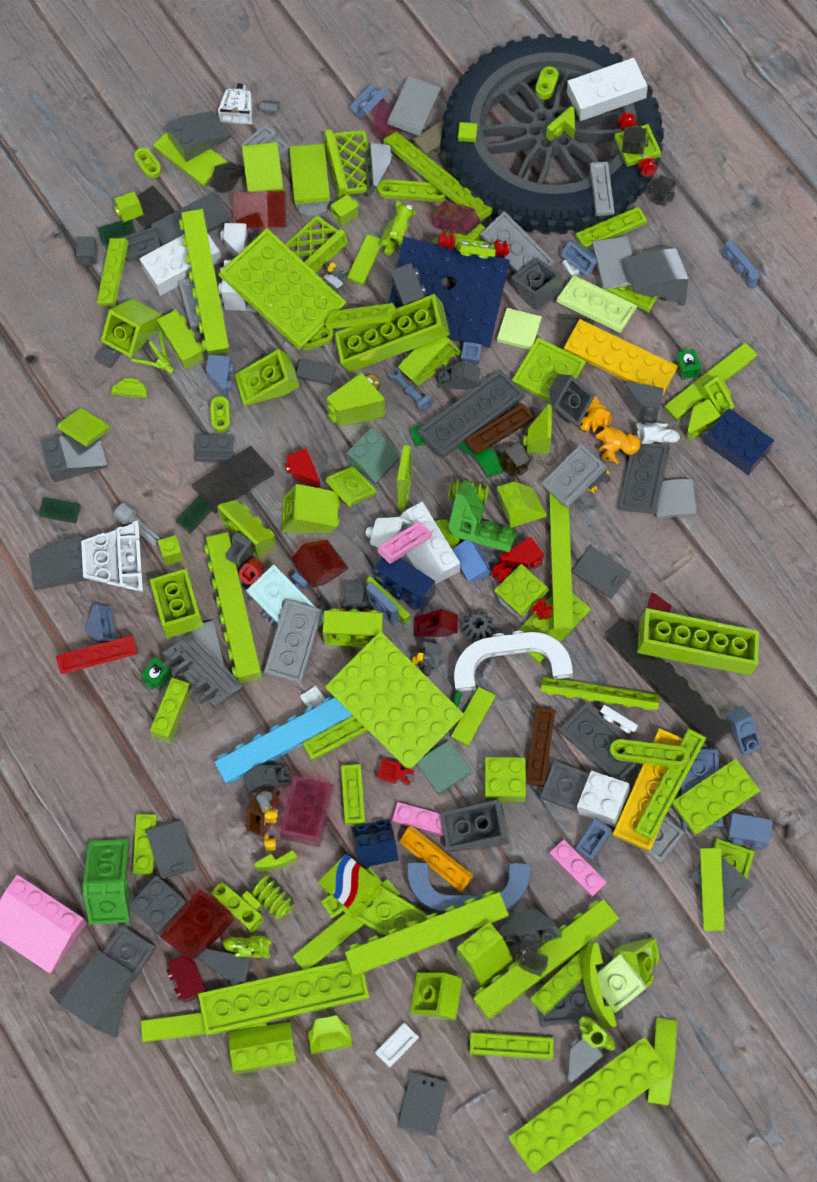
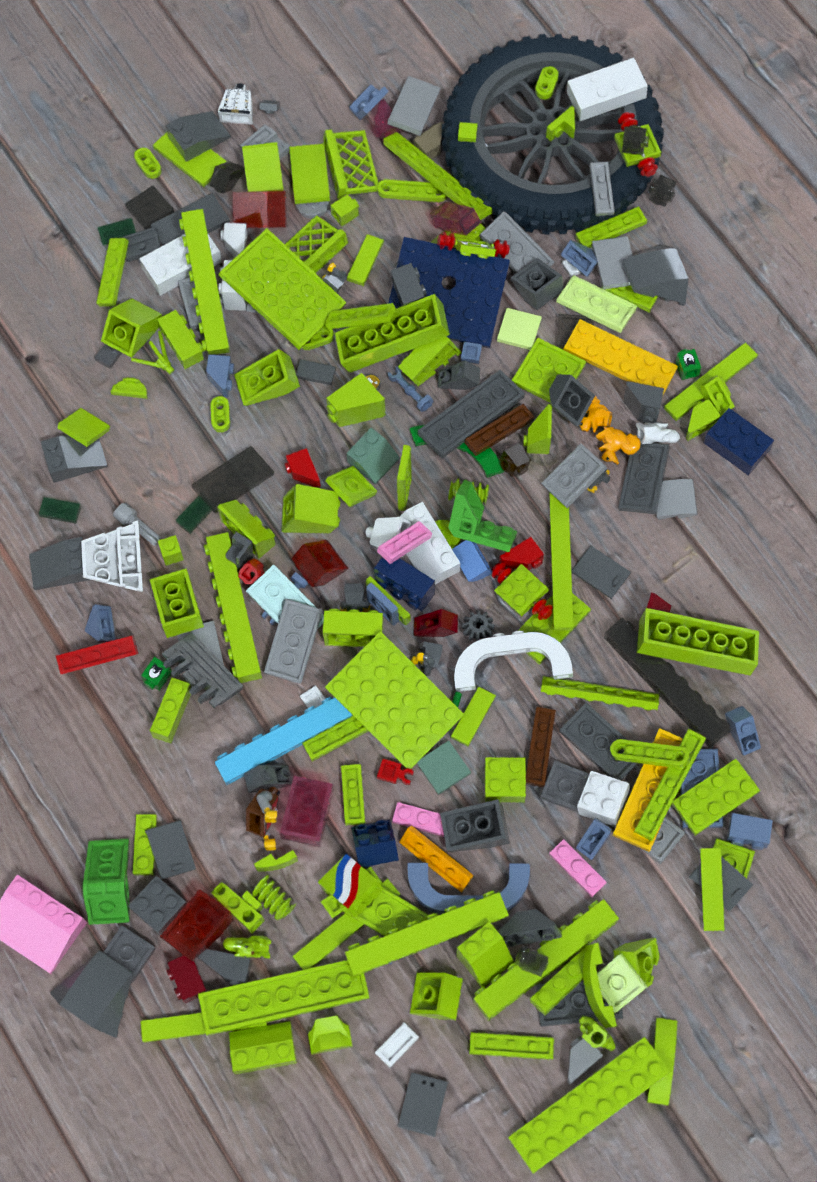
dark grey brick [76,237,98,266] -> none
lime brick [114,191,144,222] -> none
dark grey plate [194,434,234,463] -> none
slope [365,142,393,196] -> none
lime animal [379,201,416,256] -> none
lime slope [497,481,547,528] -> none
white plate [600,705,639,733] -> none
sand blue plate [722,240,760,288] -> none

